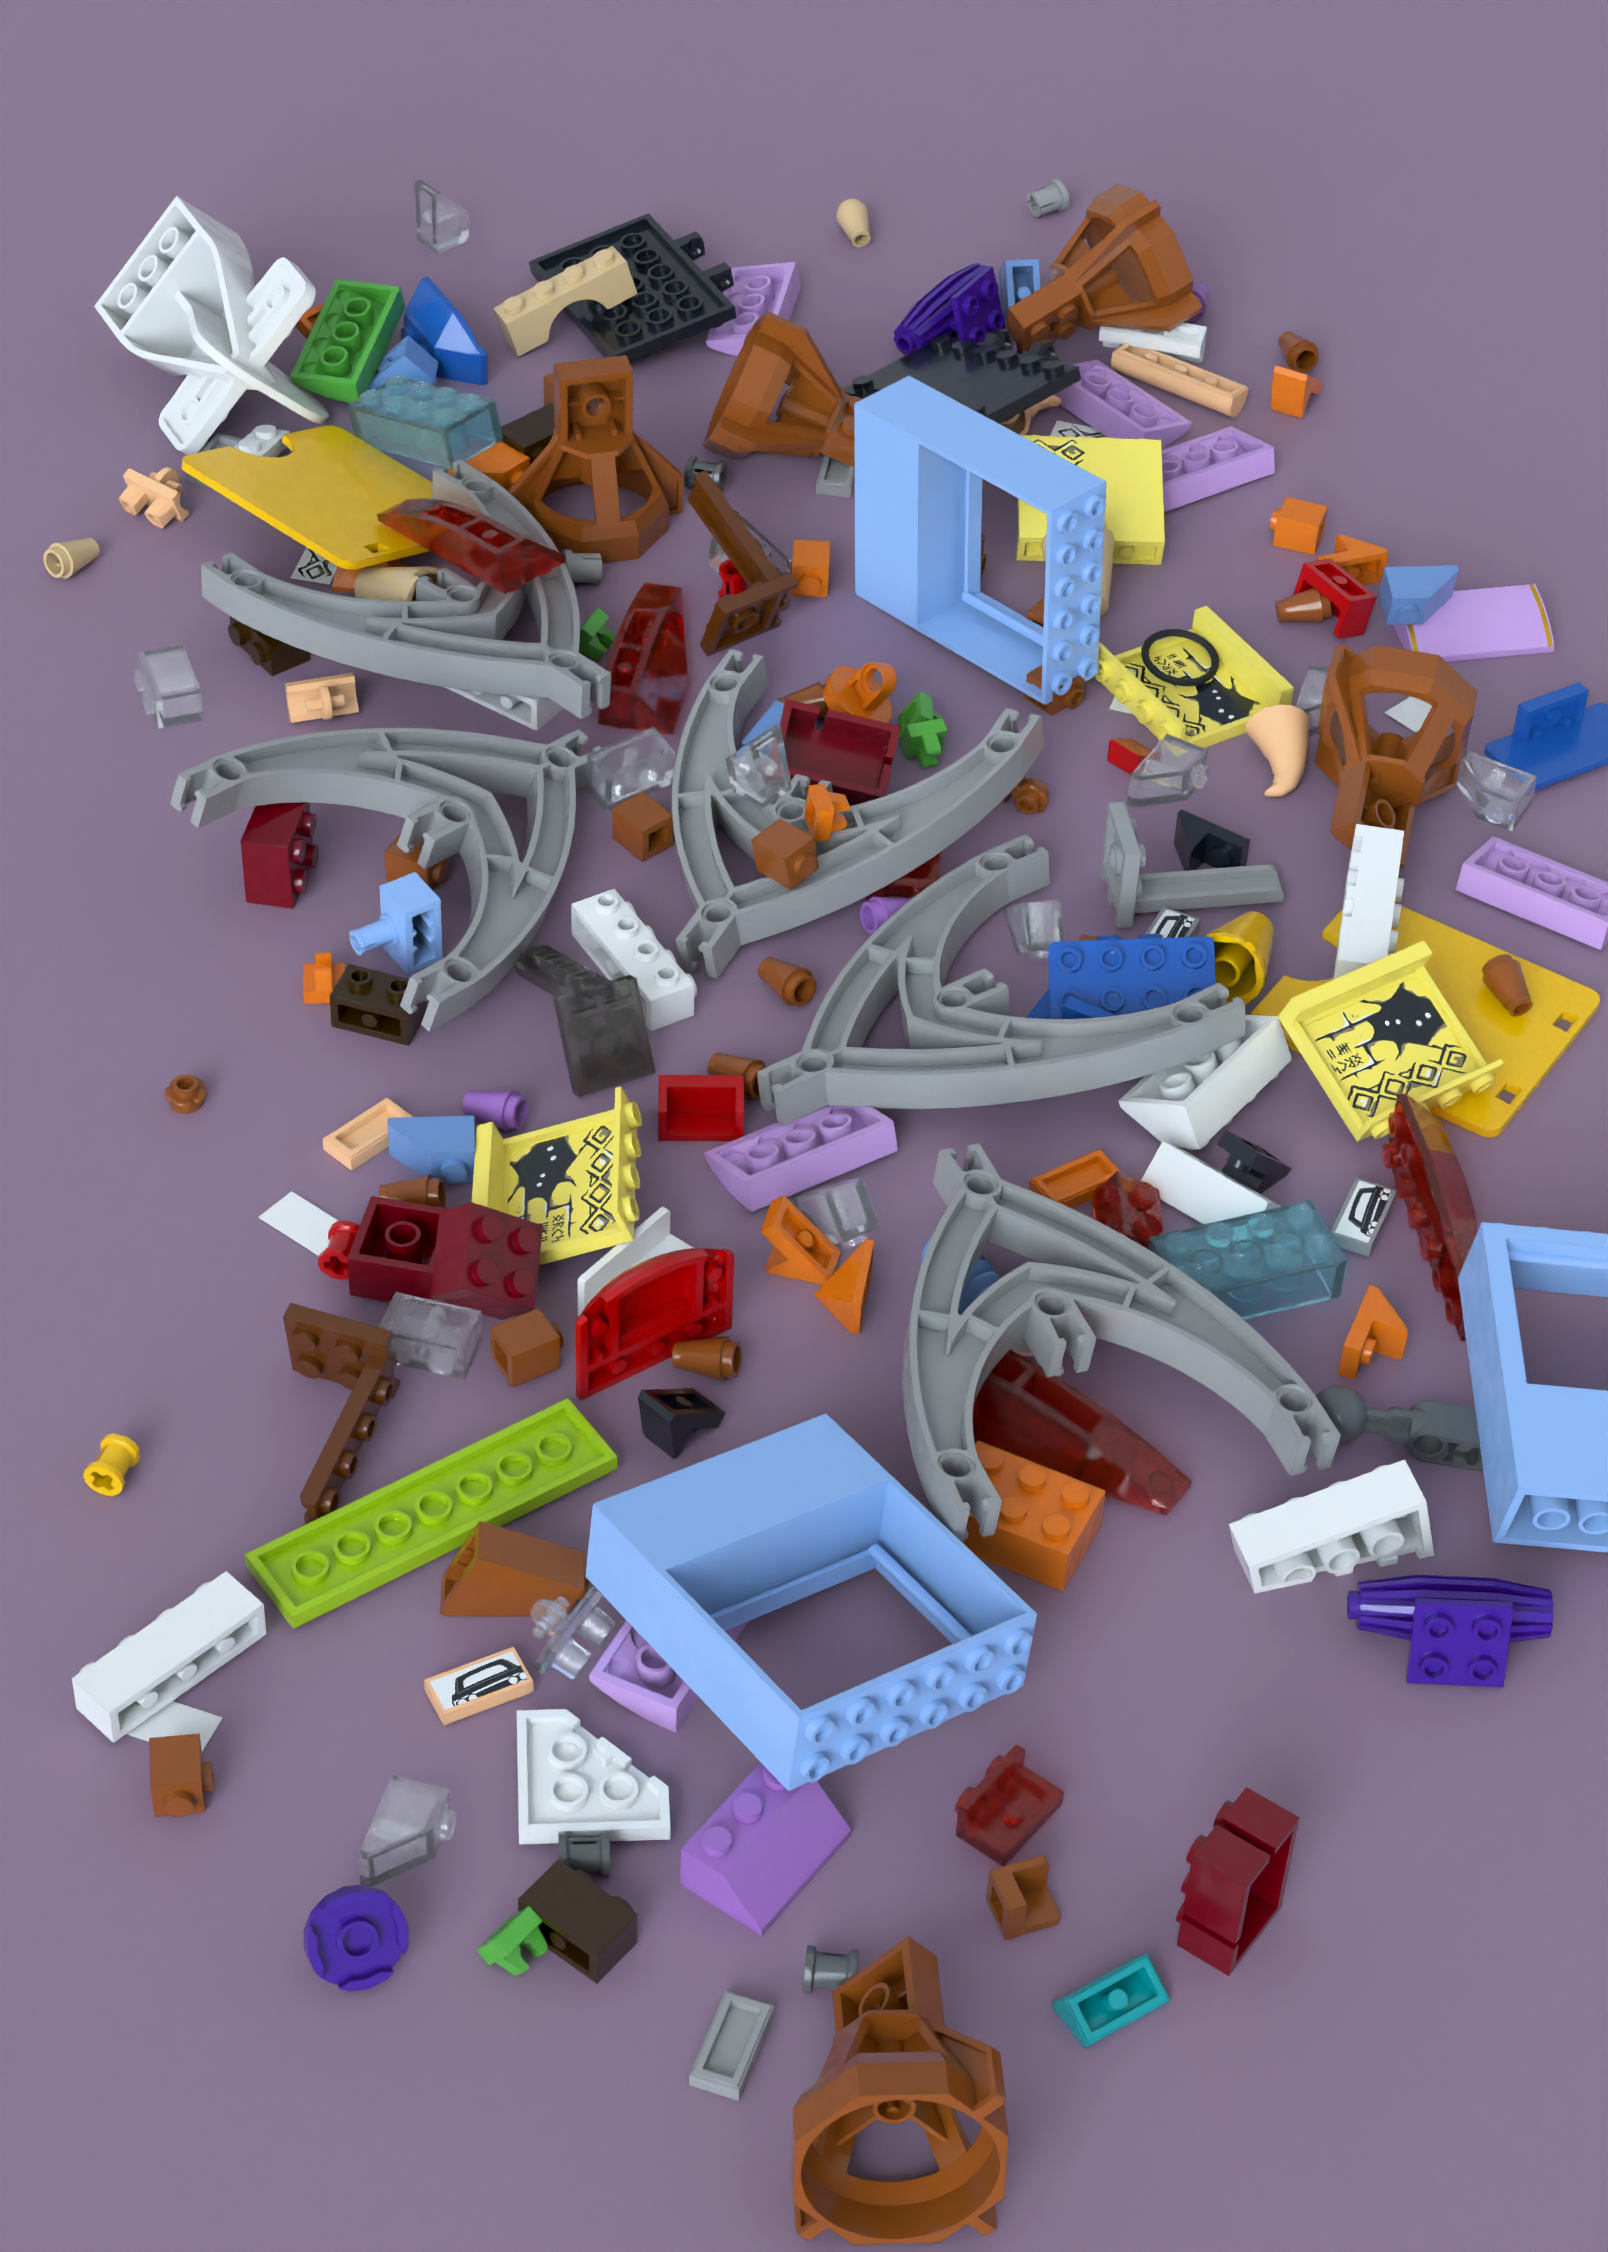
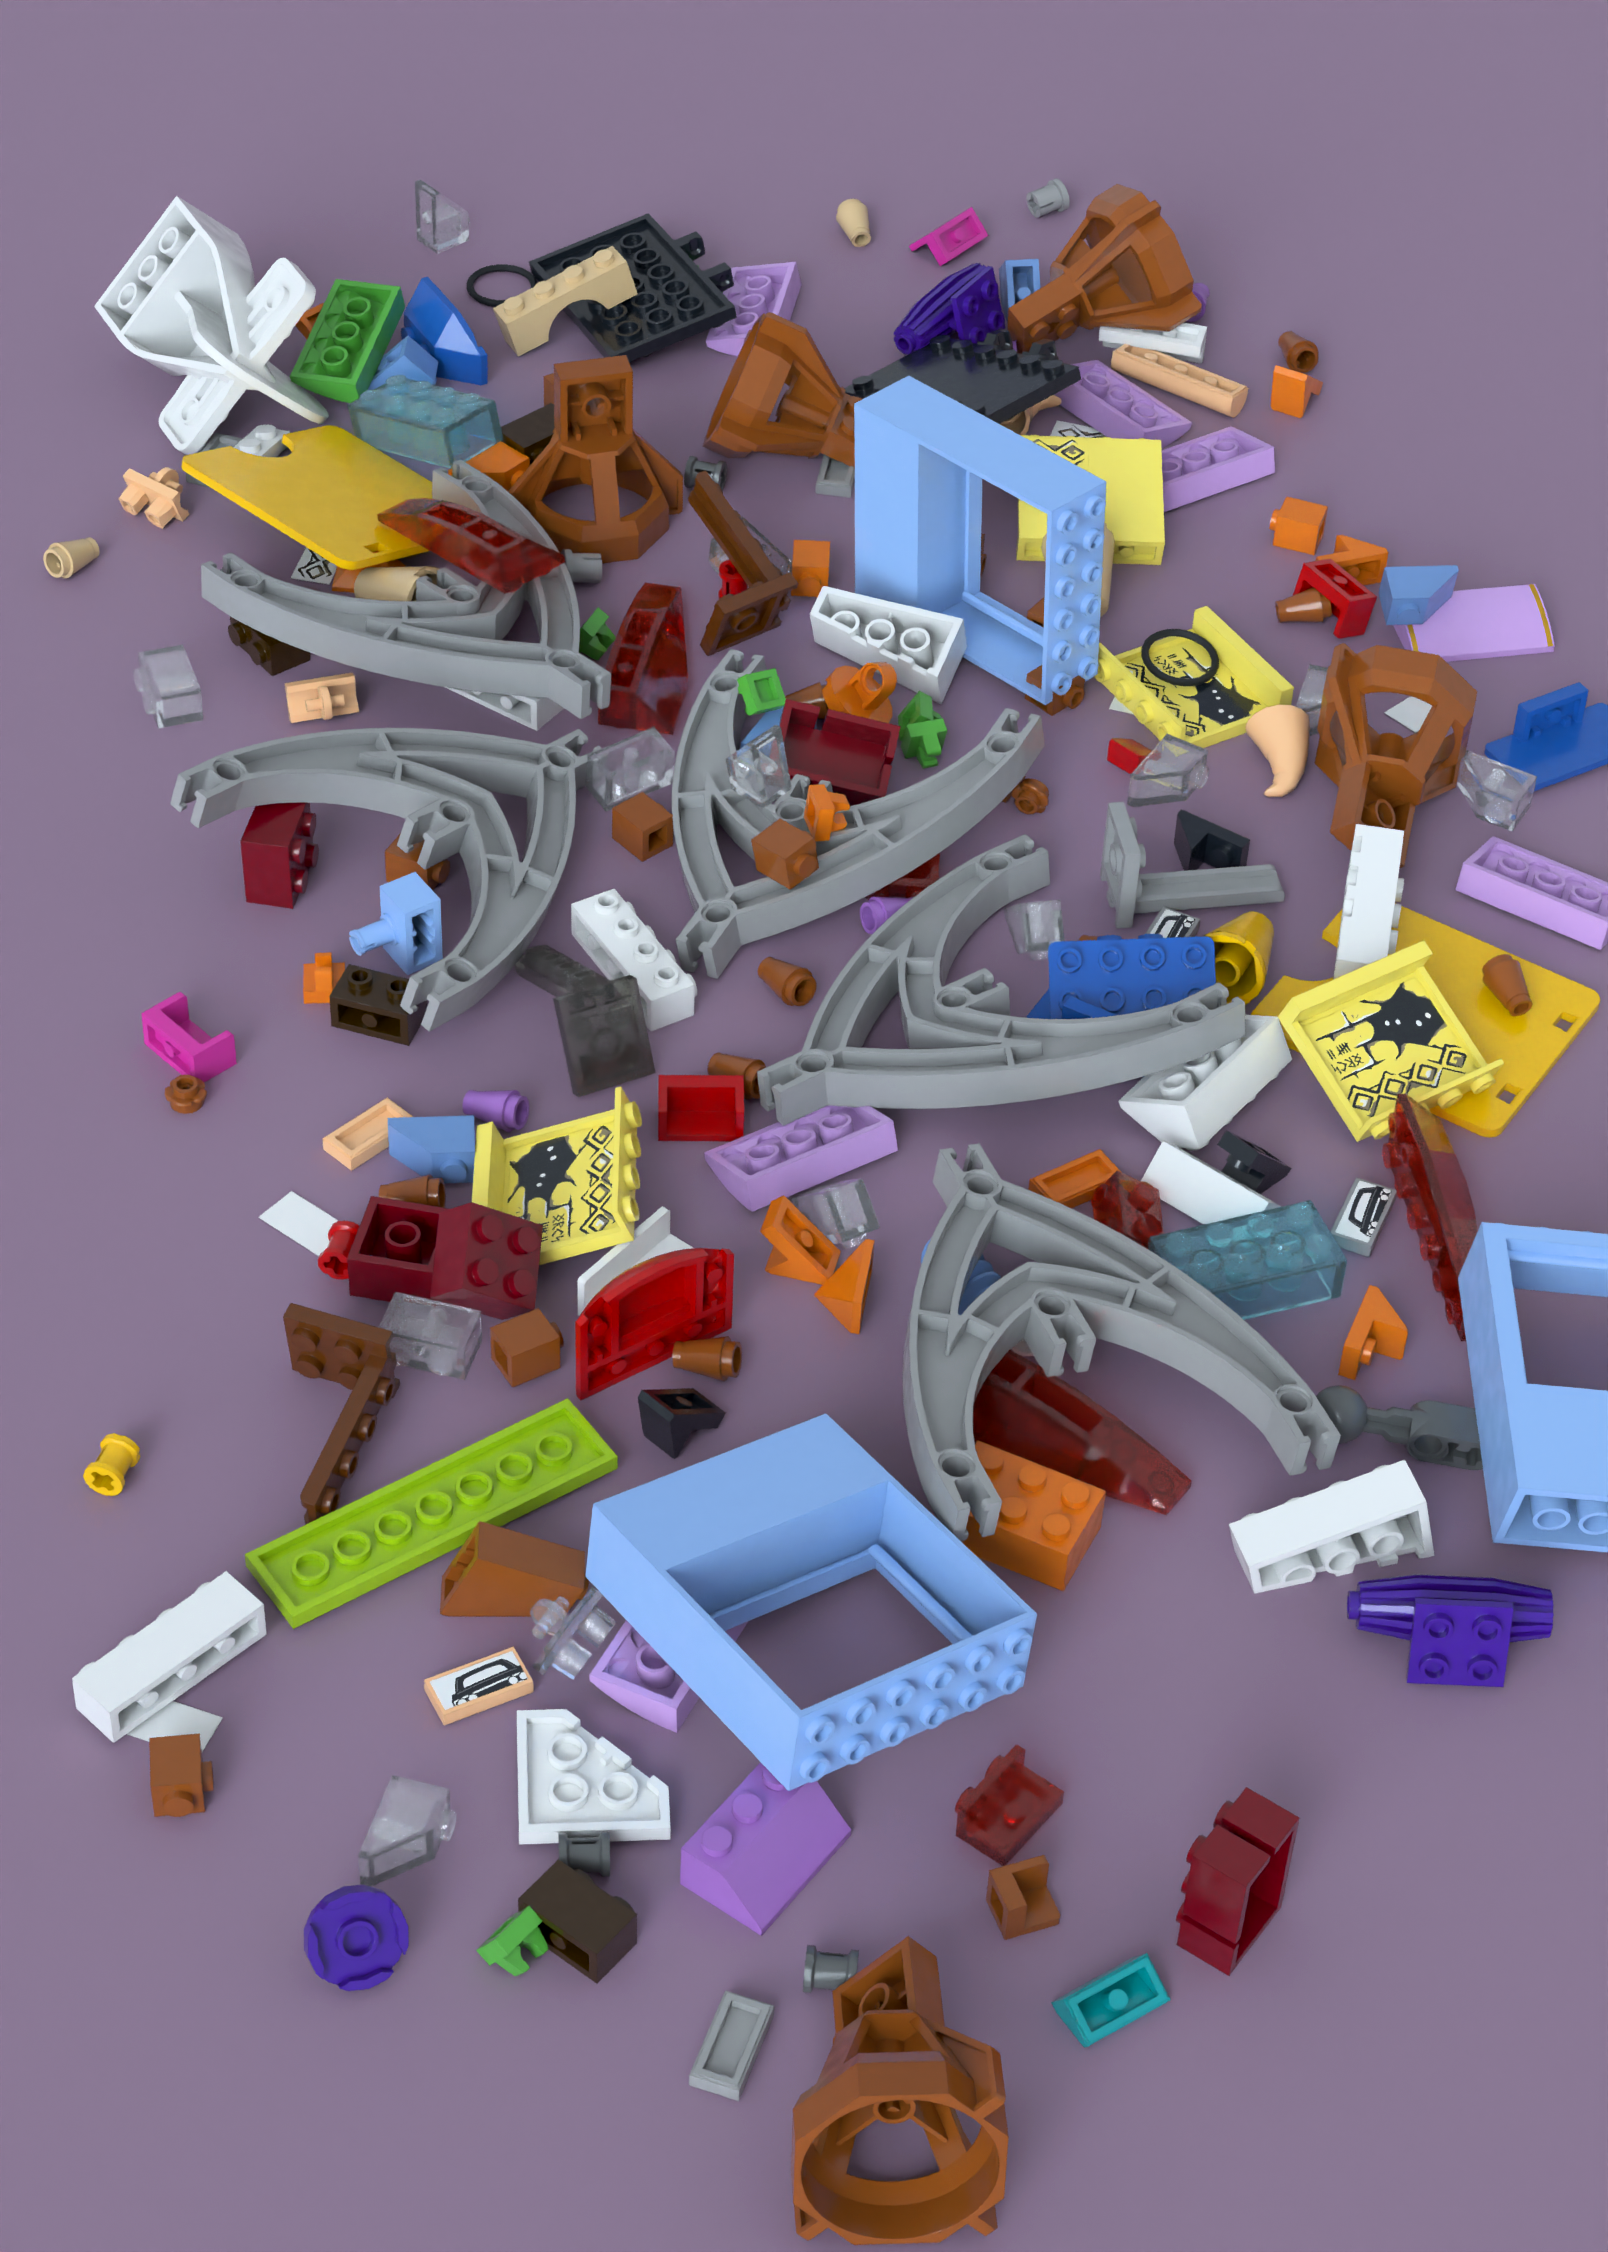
none -> dark pink panel [141,992,237,1082]
none -> black tyre [467,264,537,307]
none -> bright green tile [737,668,786,716]
none -> white wedge [810,586,967,704]
none -> dark pink panel [909,207,989,266]

